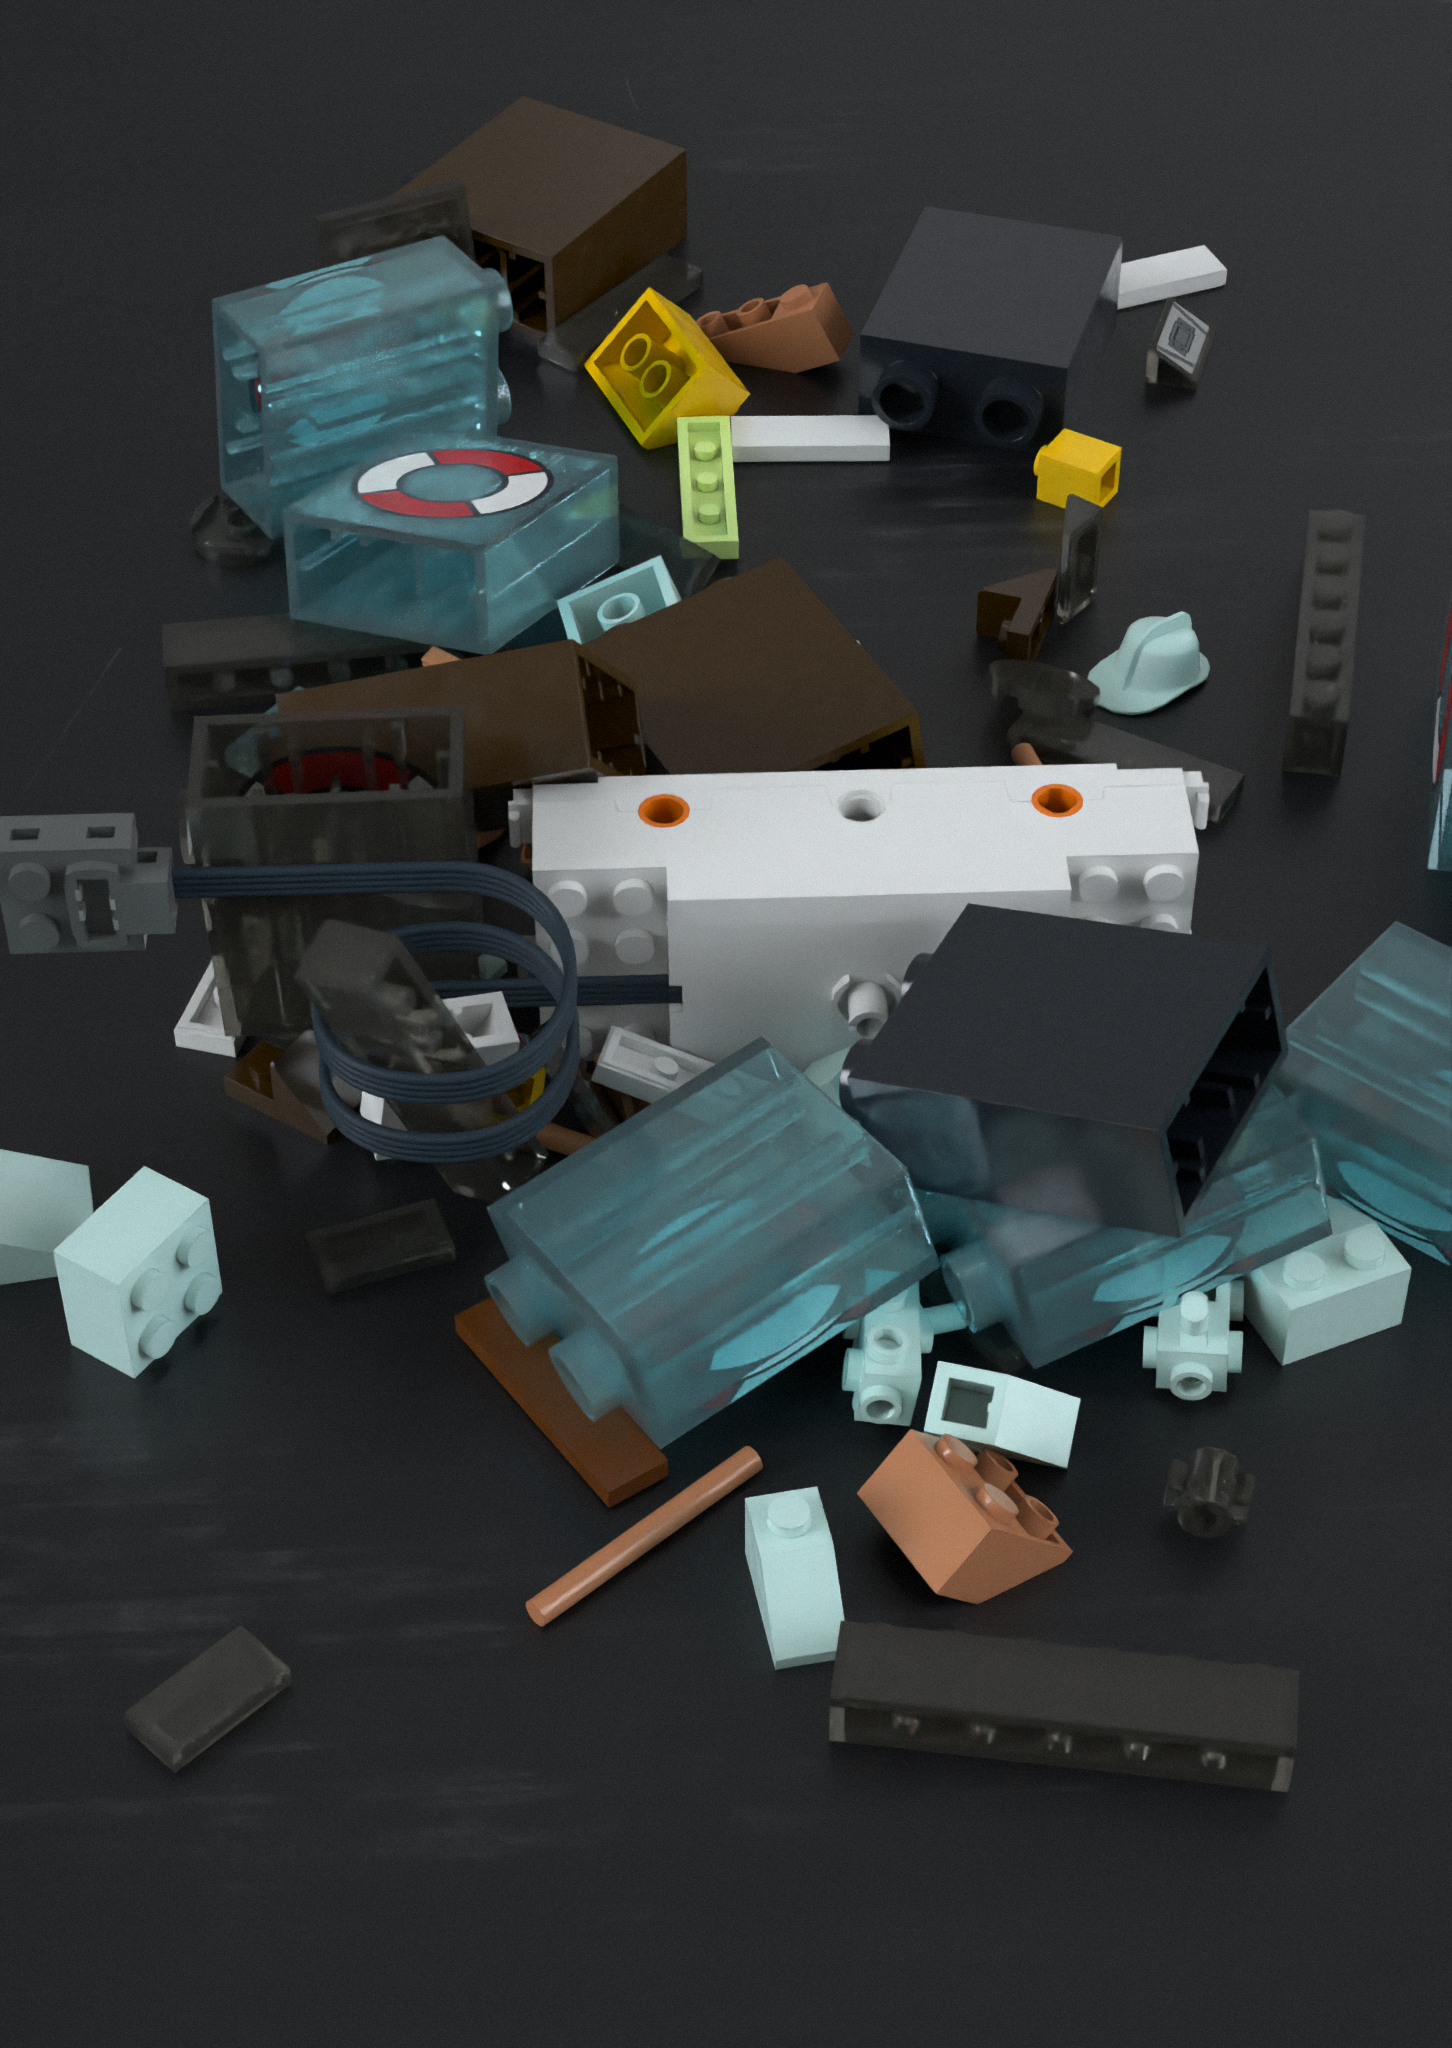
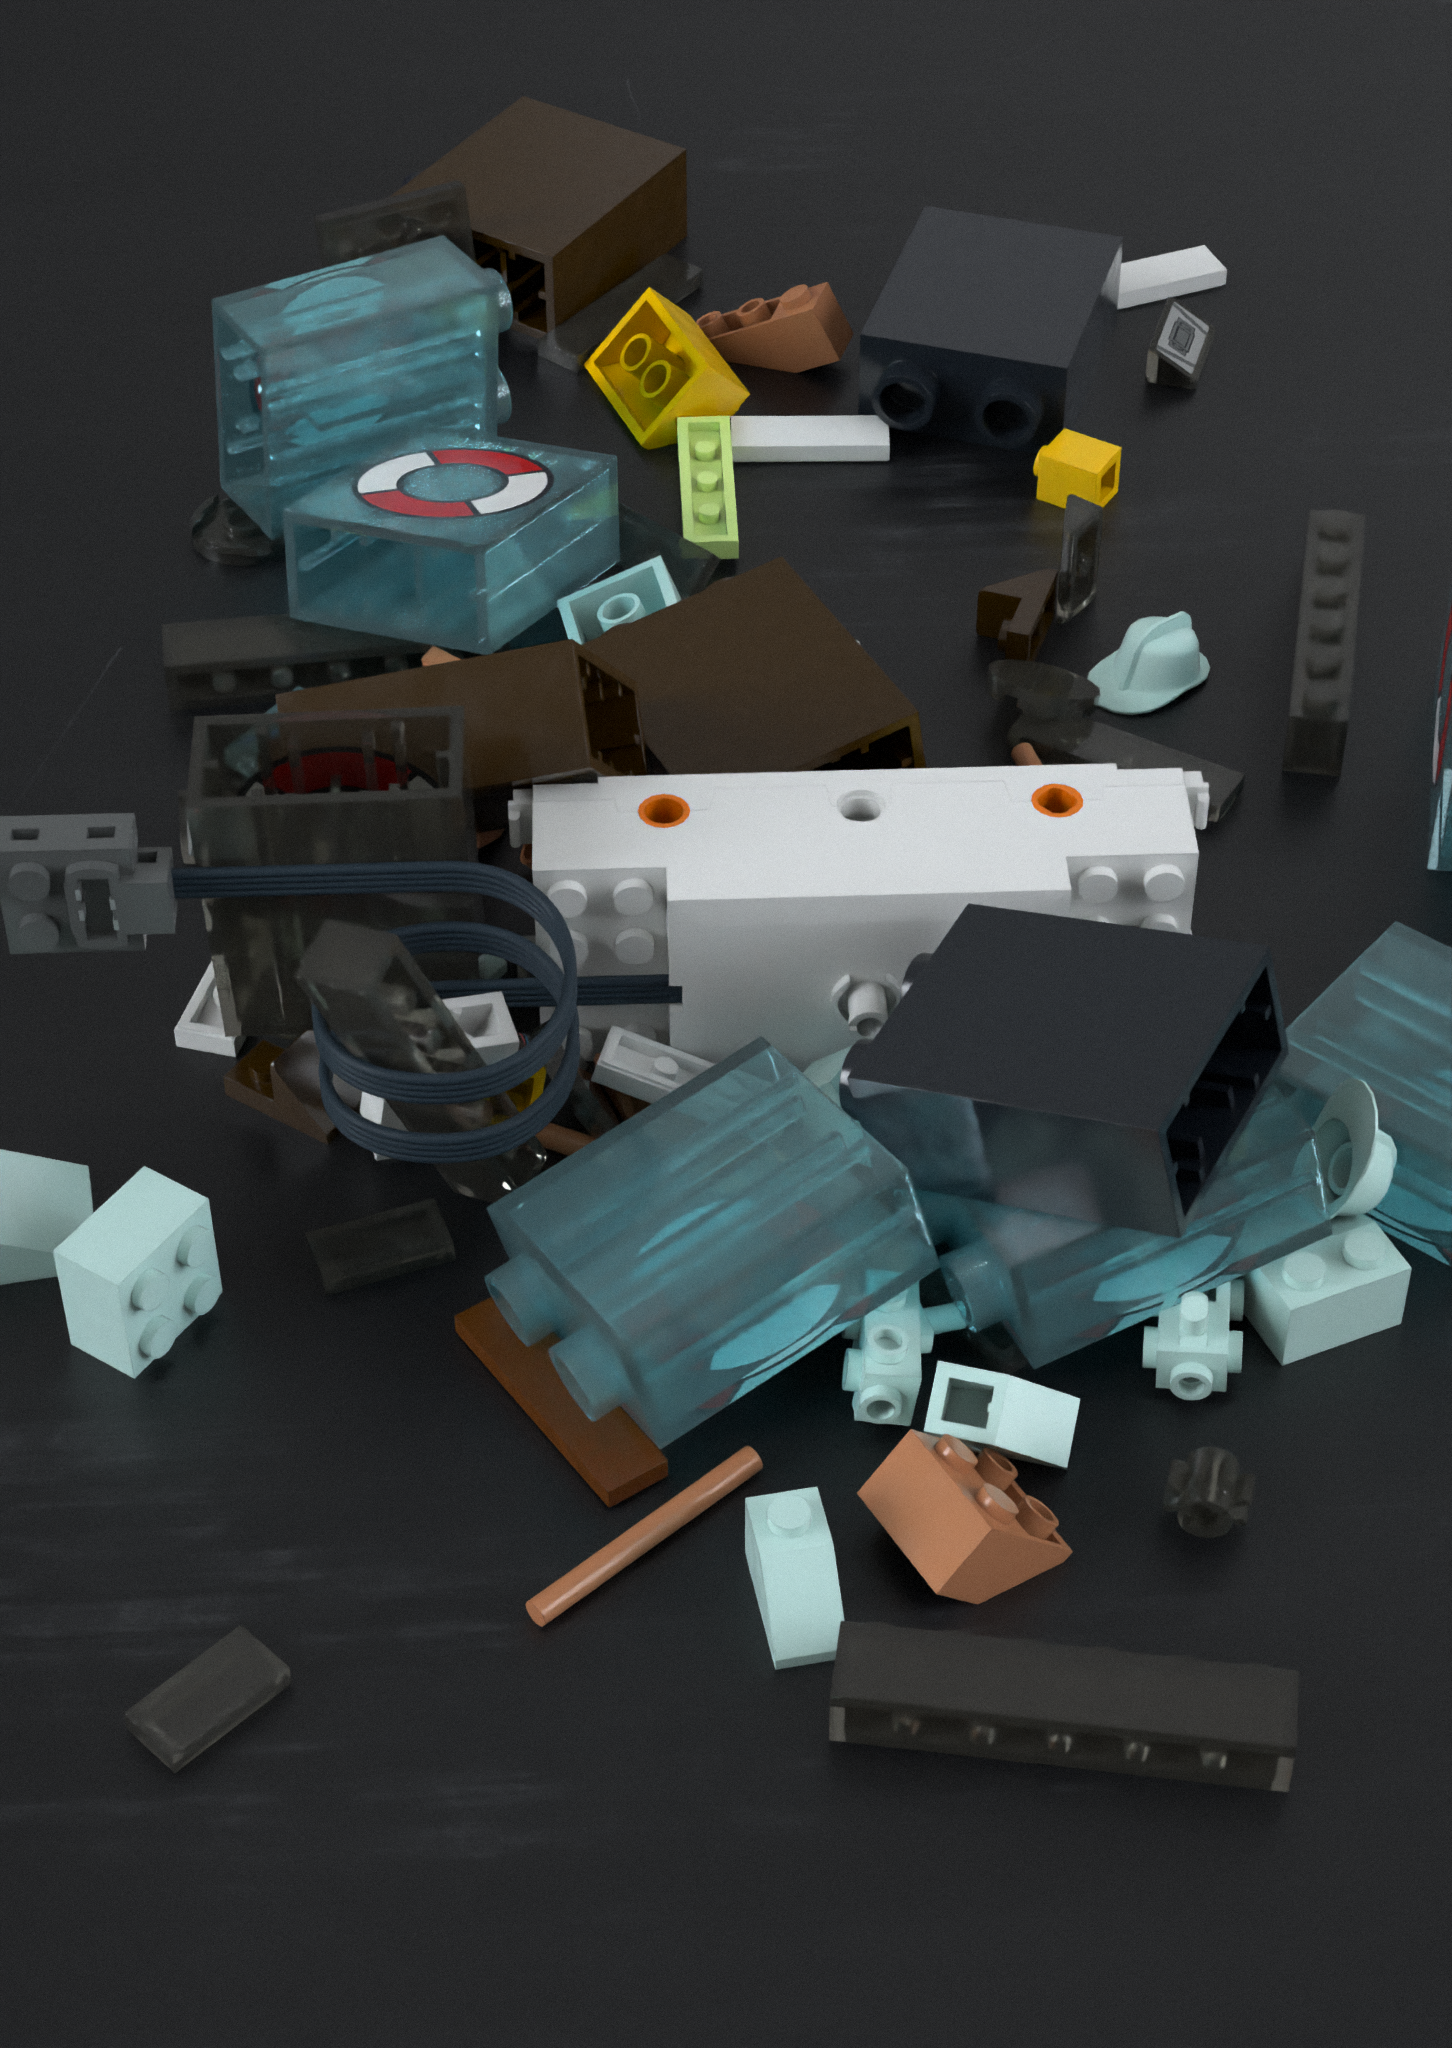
none -> light aqua piece [1287,1078,1397,1226]

